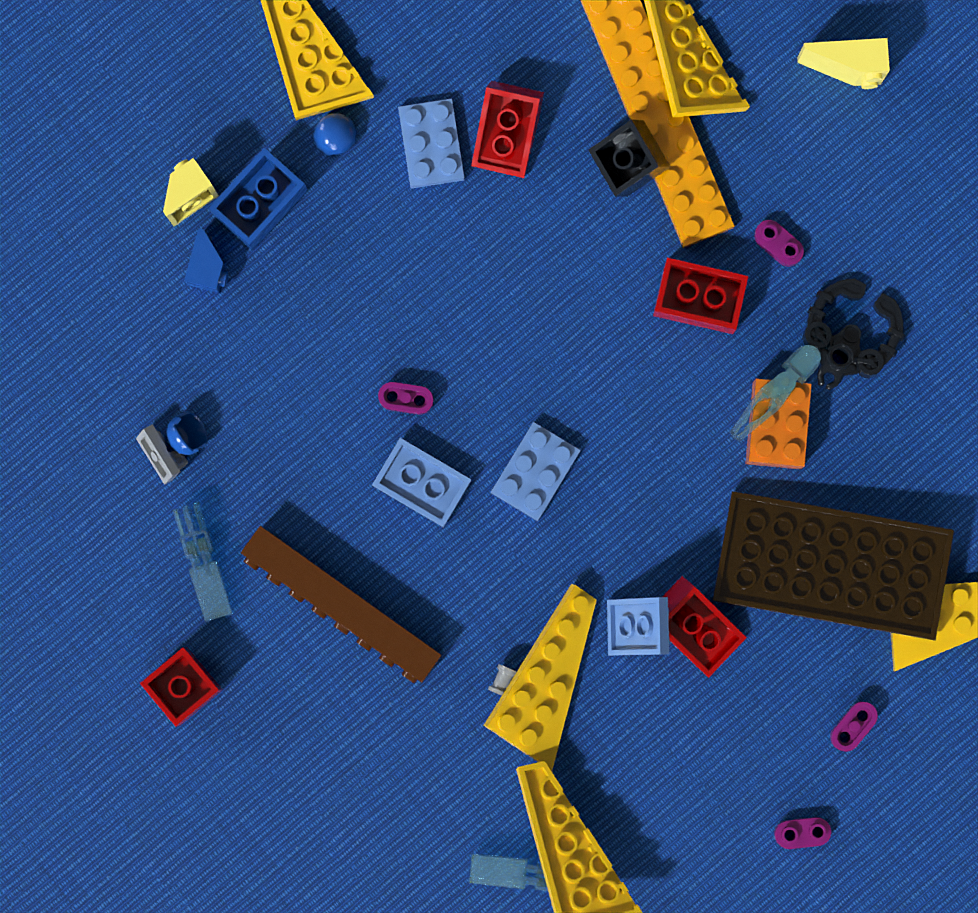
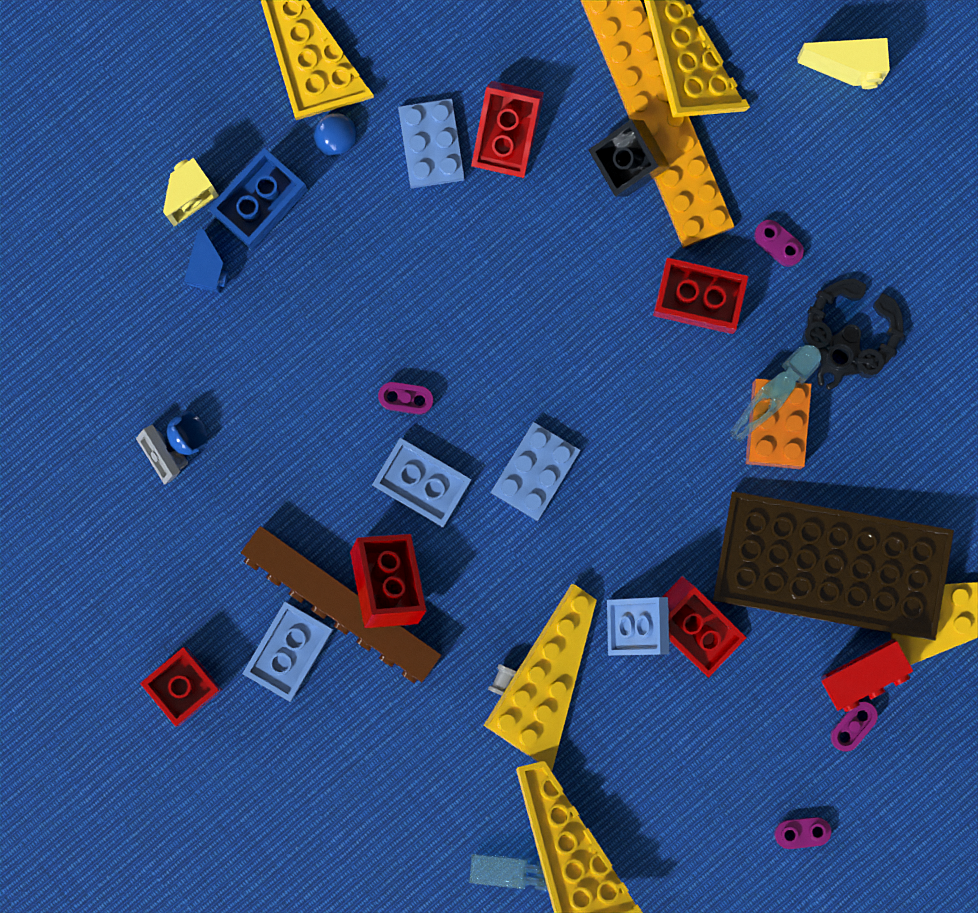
clear light blue arm [172,502,233,622] -> none
none -> medium blue plate [242,602,333,702]
none -> red brick [350,534,426,628]
none -> red brick [821,638,913,712]

